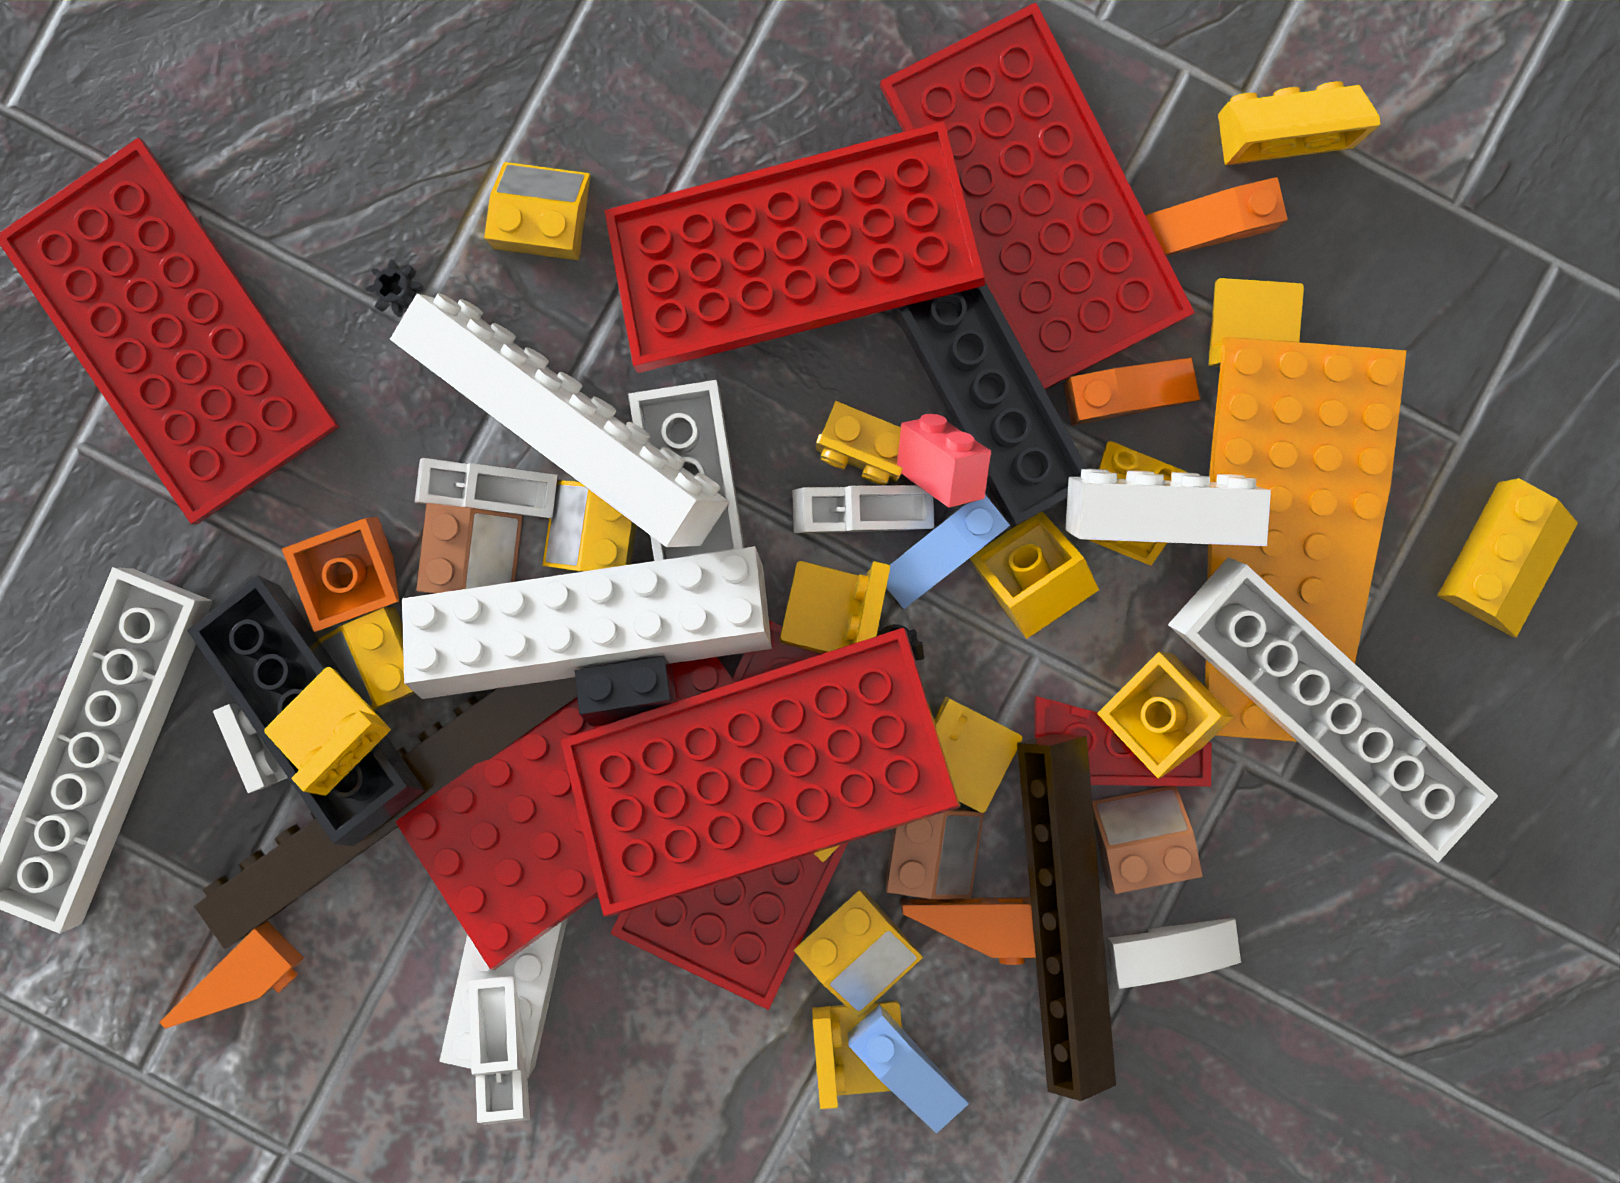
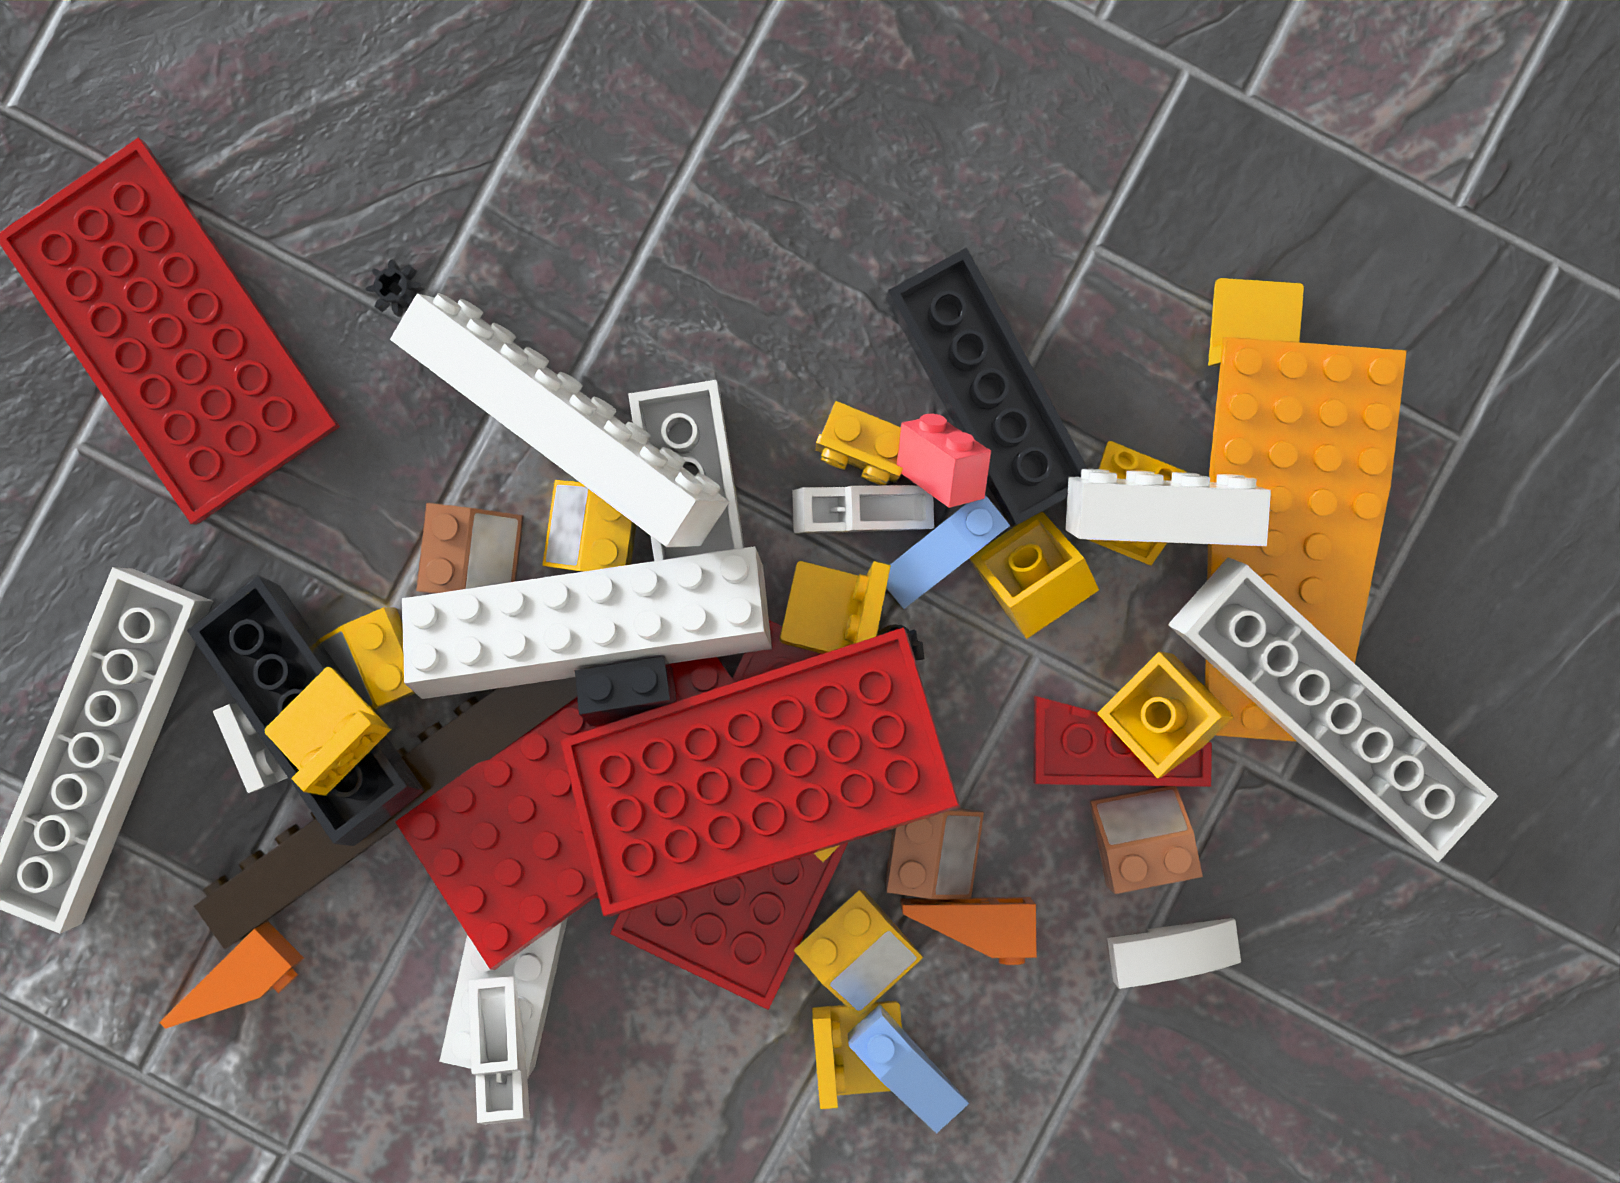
orange slope [282,516,399,632] -> none
white slope [415,458,557,518] -> none
yellow slope [484,162,591,261] -> none
red plate [604,121,985,373] -> none
red plate [880,2,1195,390] -> none
yellow bracket [934,696,1023,813] -> none
dark brown brick [1017,734,1116,1101] -> none
orange slope [1063,358,1200,426] -> none
orange slope [1145,177,1288,256] -> none
yellow slope [1218,81,1381,165] -> none
yellow slope [1437,478,1578,638] -> none

